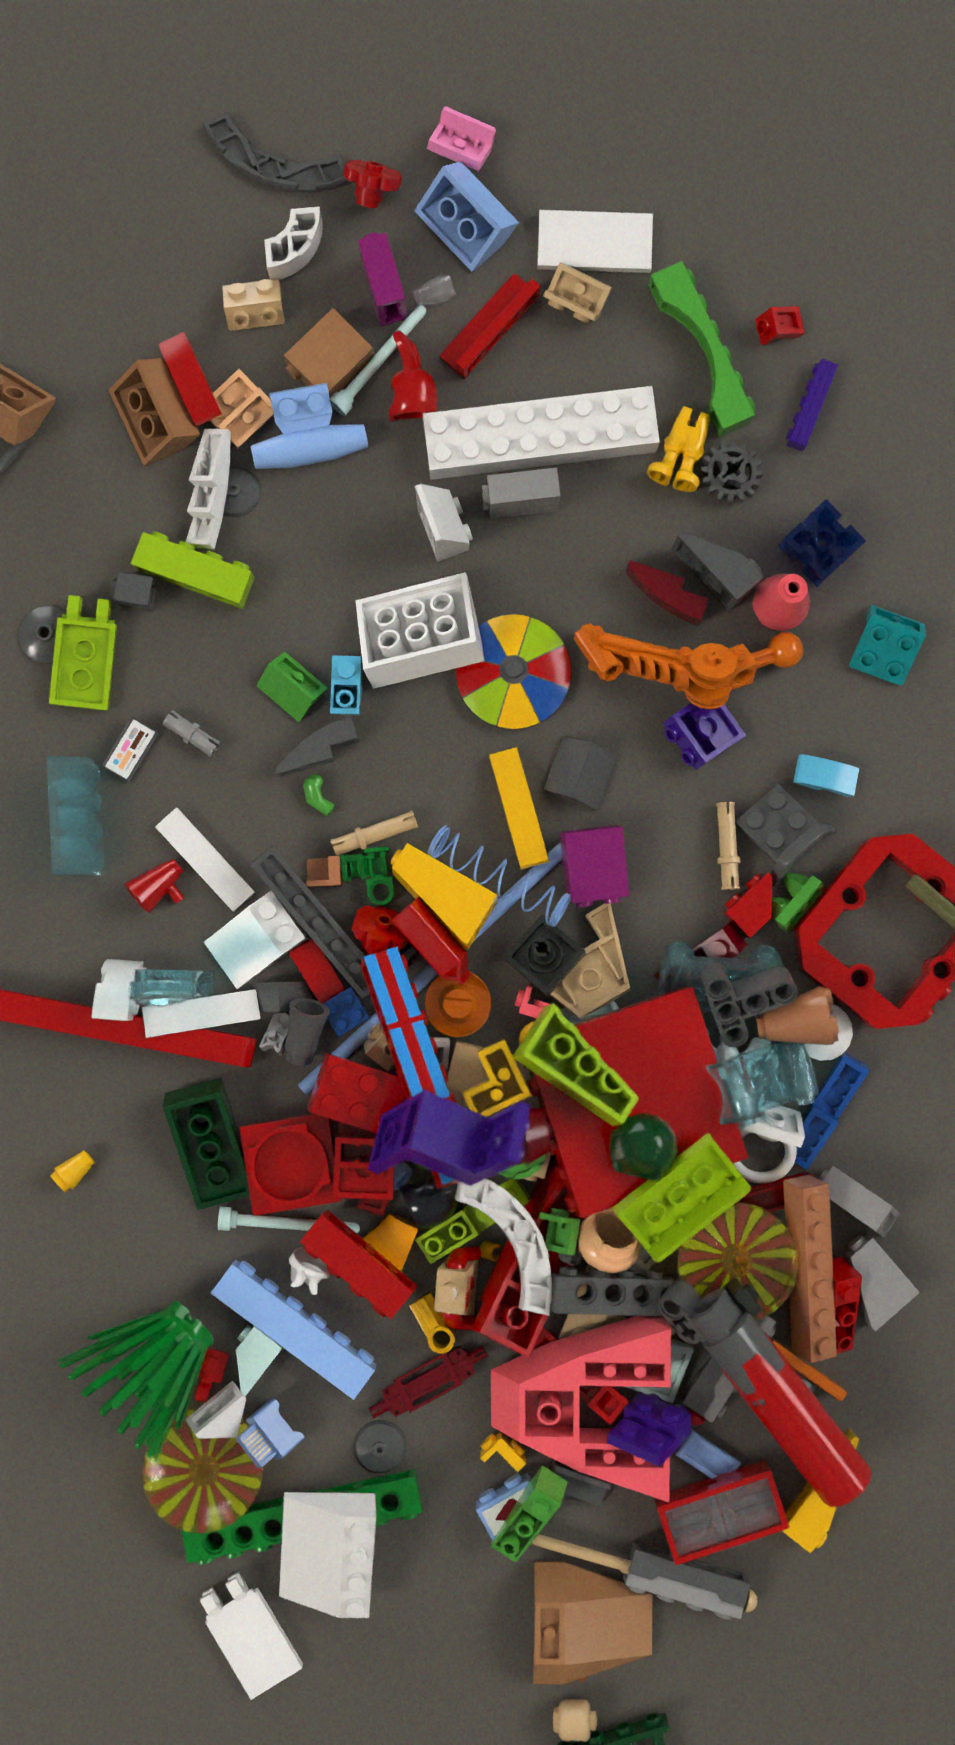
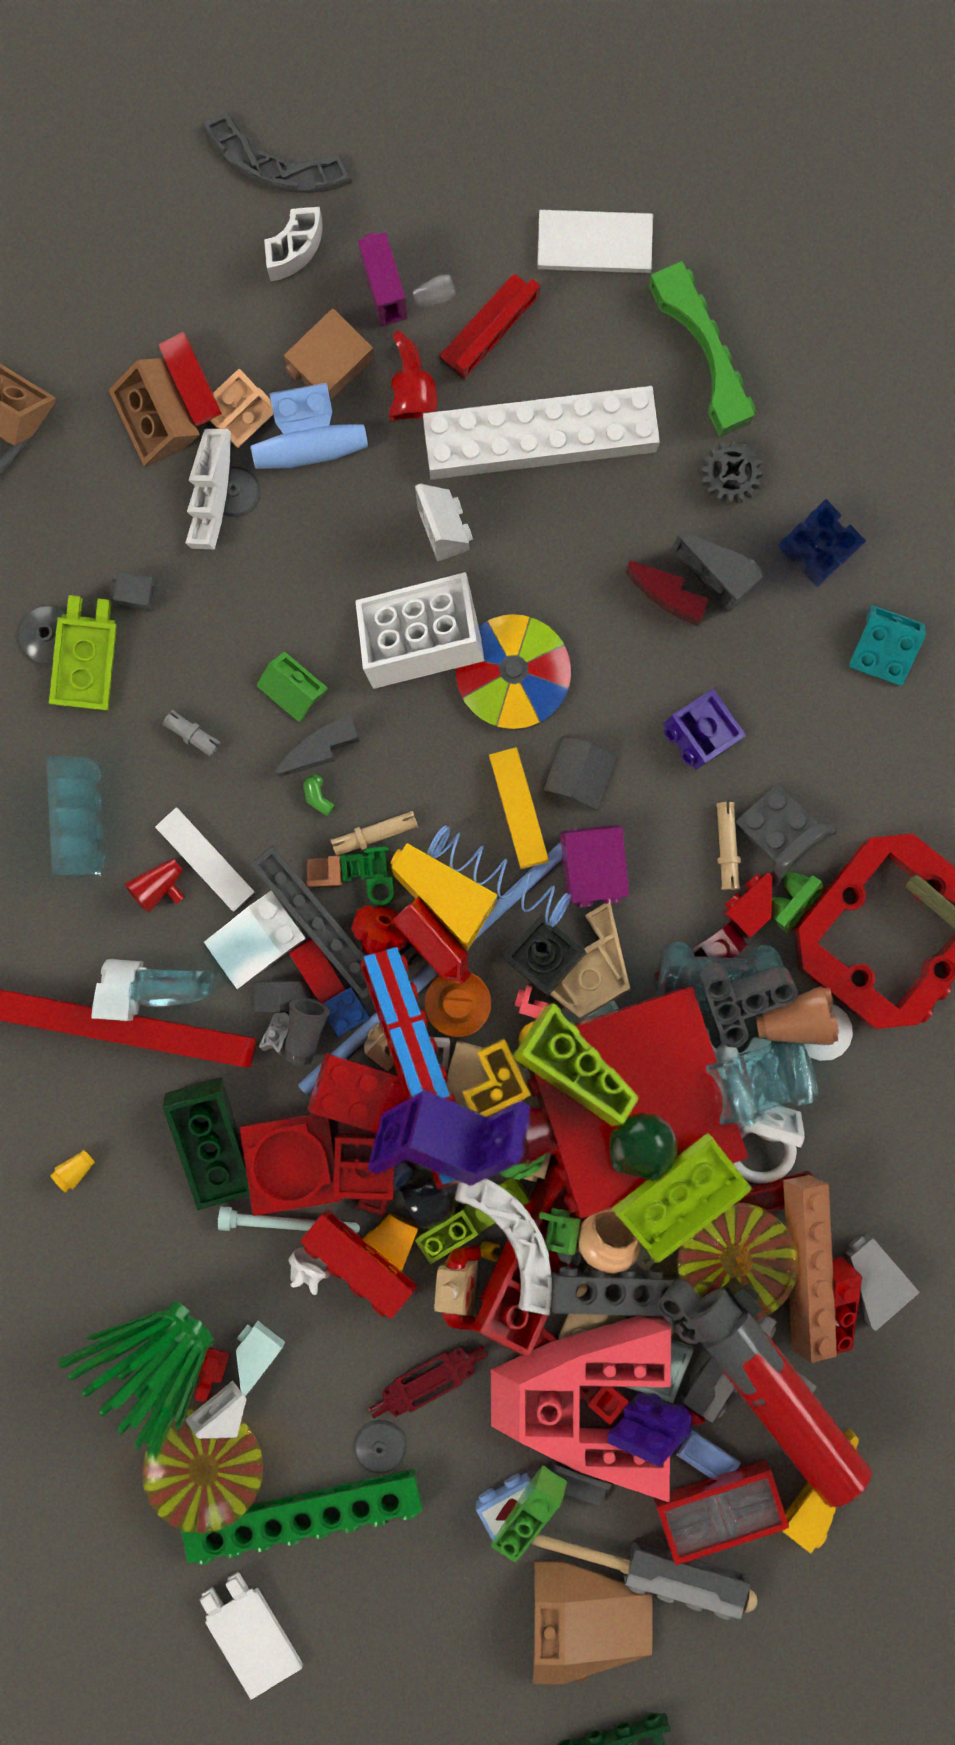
slope [102,716,160,782] -> none
lime brick [131,531,255,609] -> none
white sticker [142,989,261,1038] -> none
light blue brick [211,1260,377,1400] -> none
tan bracket [223,279,285,331] -> none
medium blue piece [235,1398,305,1468] -> none
white slope [279,1492,376,1618] -> none
light aqua piece [330,305,426,416] -> none
medium azure slope [330,655,363,715] -> none
red plant [343,160,402,208] -> none
yellow piece [409,1292,456,1354] -> none
light blue slope [414,161,519,272] -> none
bright pink bracket [427,106,496,172] -> none
yellow bracket [480,1431,526,1472] -> none
light grey brick [482,468,560,519] -> none
tan bracket [543,262,612,323] -> none
tan head [553,1699,597,1742] -> none
orange piece [574,623,803,709] -> none
yellow piece [647,406,711,492] -> none
coral cone [752,574,810,632] -> none
red bracket [755,306,805,345] -> none
orange tile [771,1337,847,1401] -> none
blue slope [782,1052,869,1170] -> none
dark purple piece [786,358,838,452] -> none
medium azure slope [793,754,859,797] -> none
light grey slope [819,1166,900,1238] -> none

